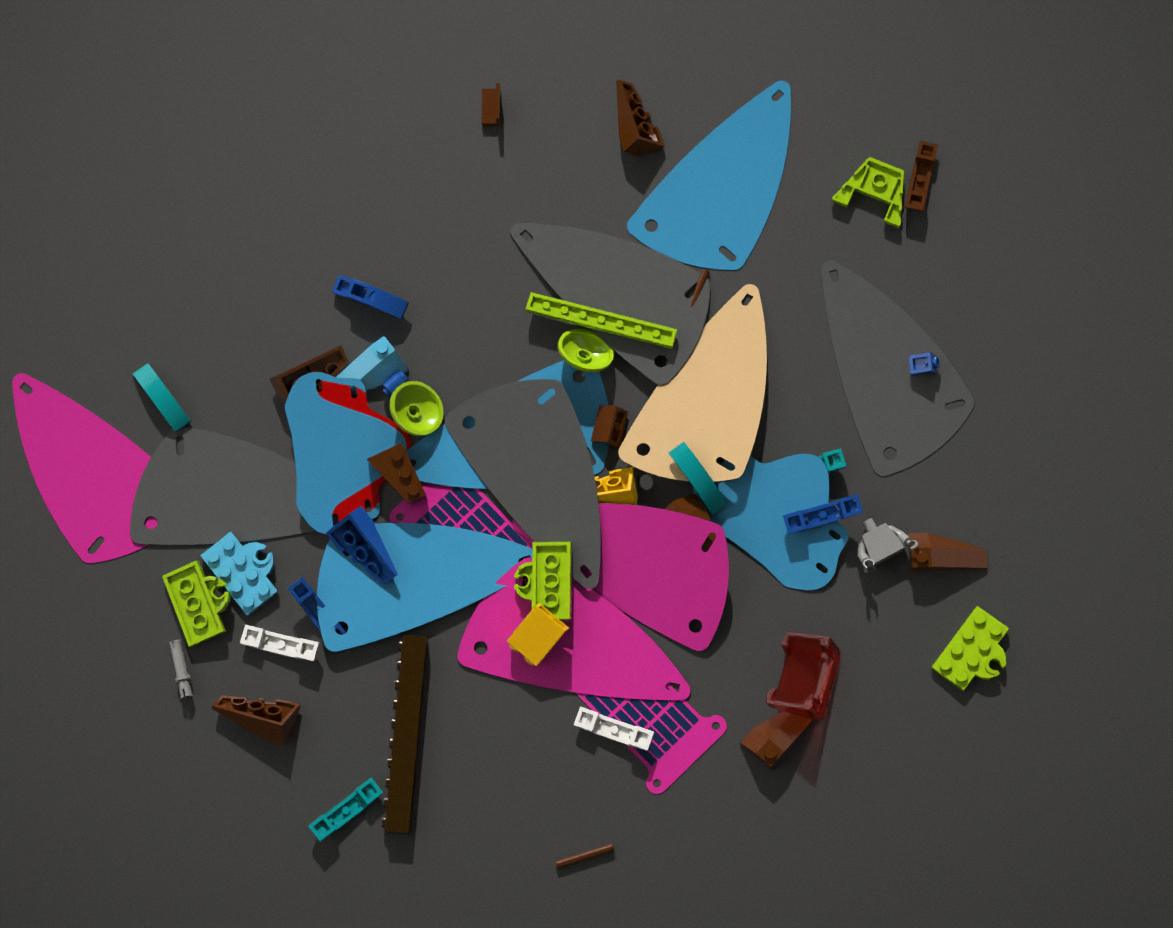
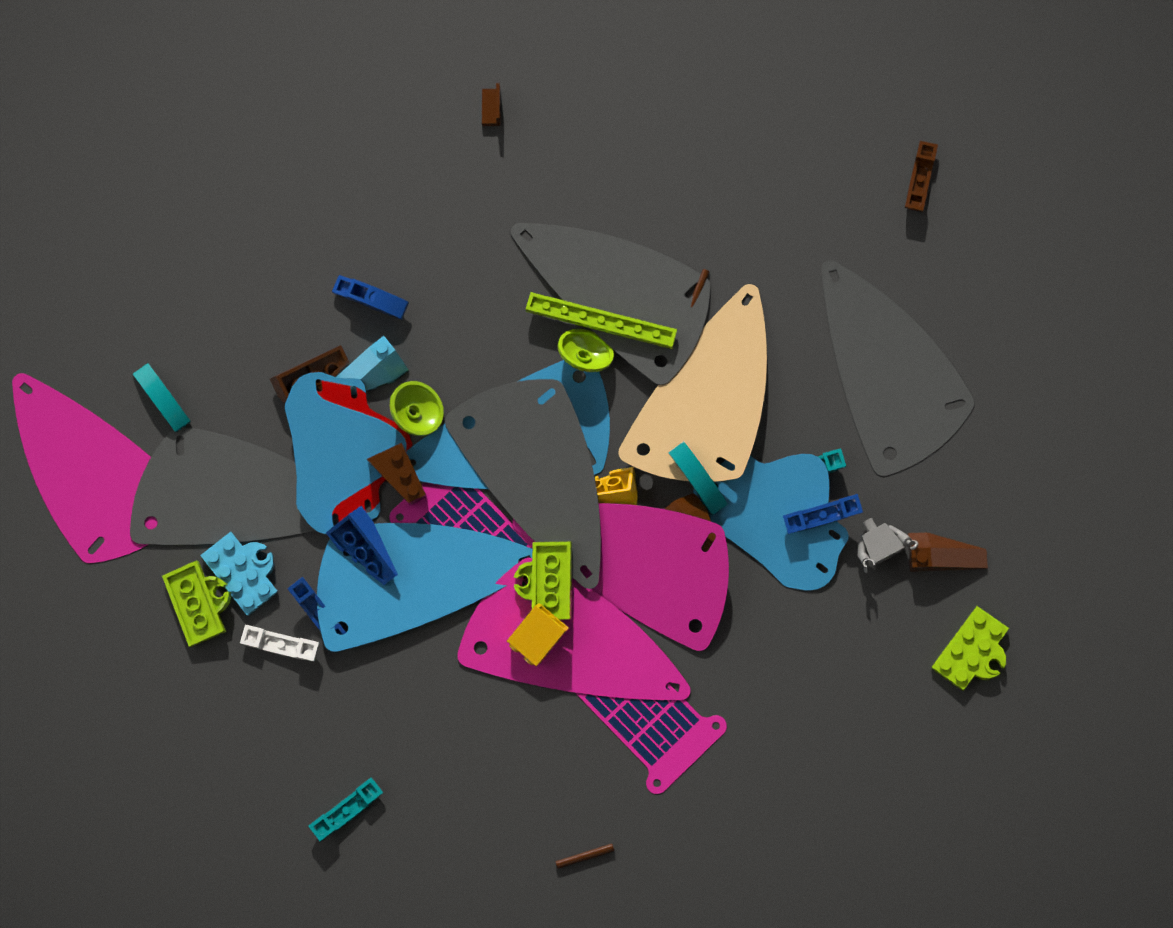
light grey pin [169,640,193,699] -> none
reddish brown wedge [212,695,300,745] -> none
blue brick [382,371,410,399] -> none
dark brown brick [382,635,428,835] -> none
white slope [574,707,654,751] -> none
reddish brown panel [591,405,628,448] -> none
reddish brown wedge [616,79,665,155] -> none
dark azure piece [627,80,791,270] -> none
reddish brown wedge [740,697,821,769] -> none
clear red windscreen [766,631,841,721] -> none
lime wing [831,157,904,229] -> none
blue bracket [909,352,940,376] -> none

